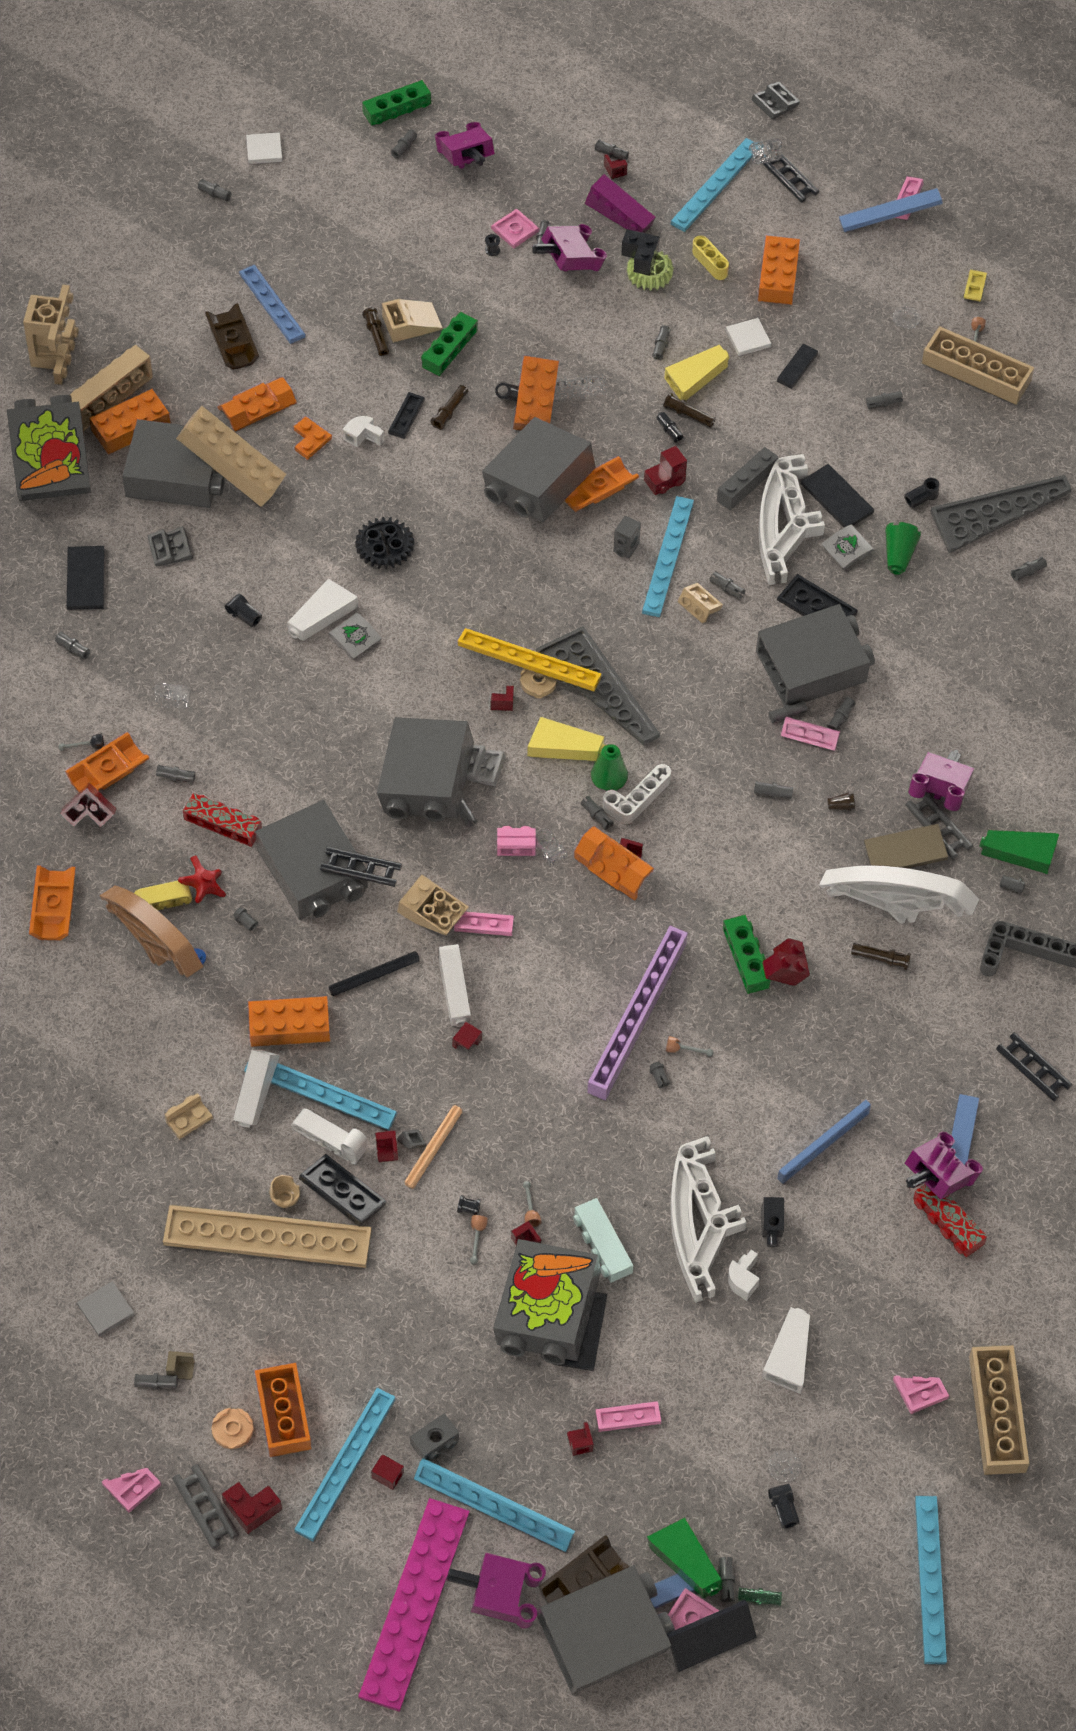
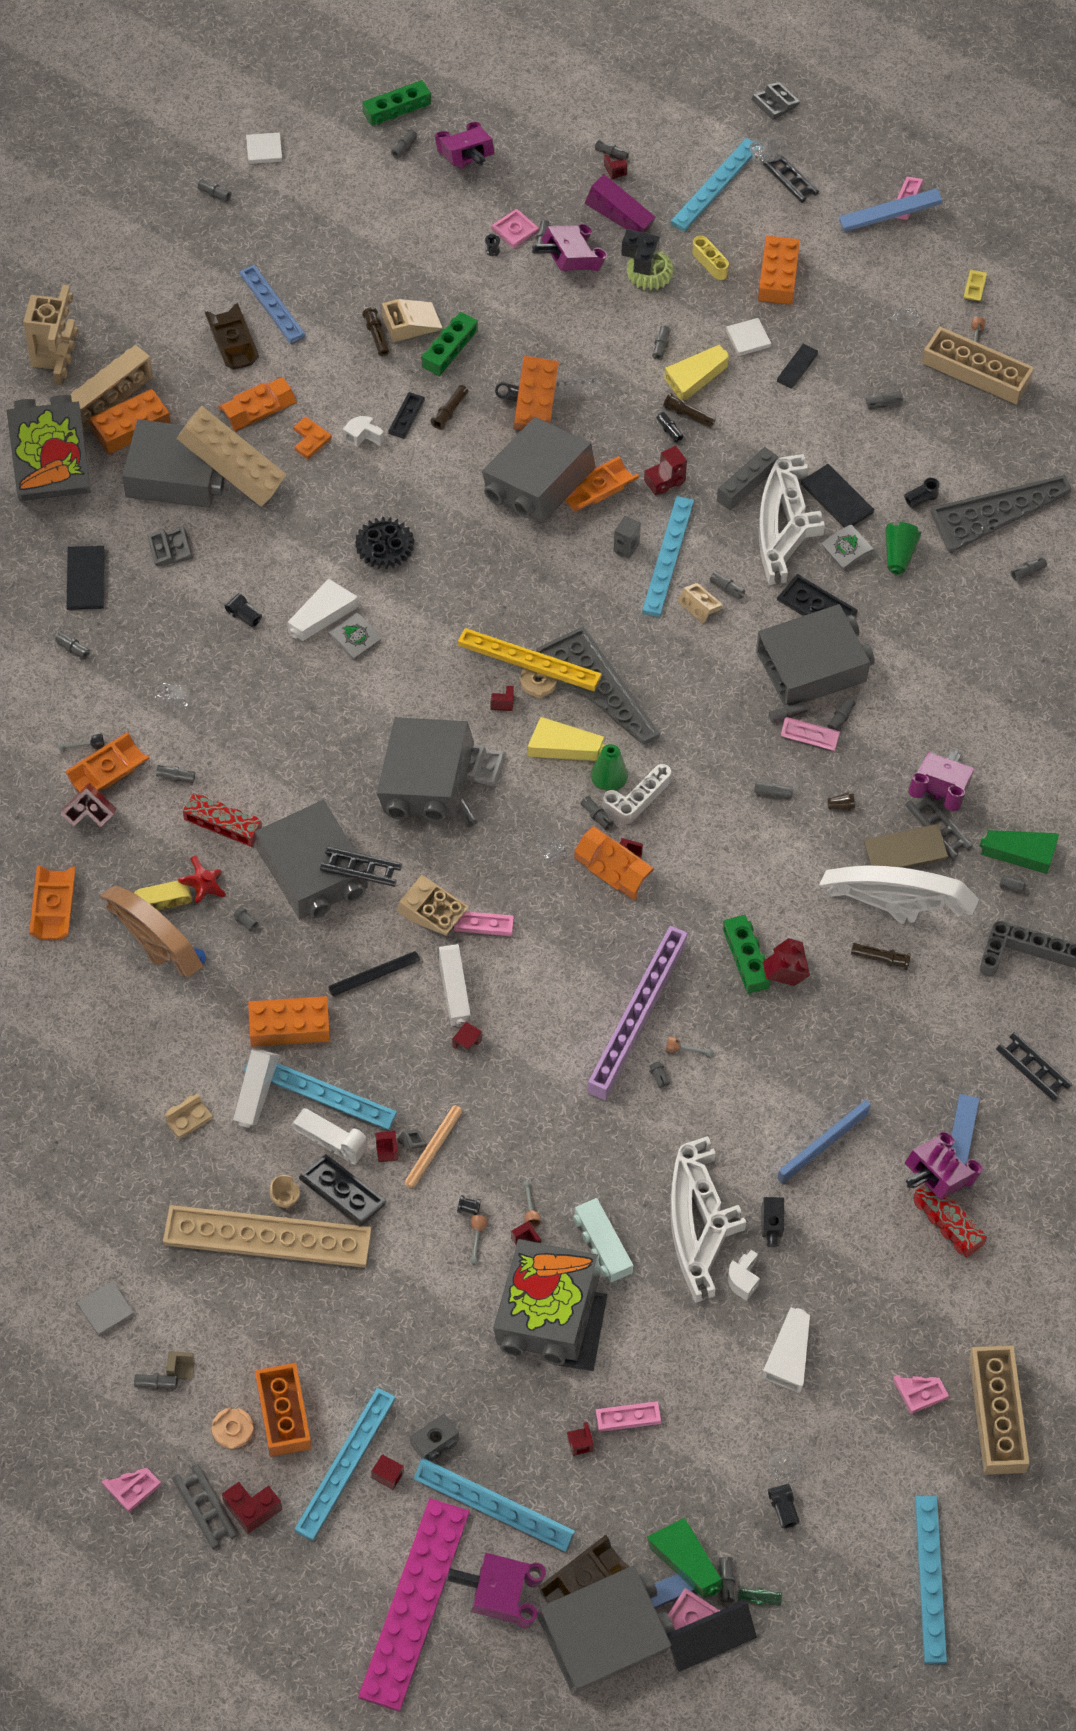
bright pink brick [497,826,536,856] -> none

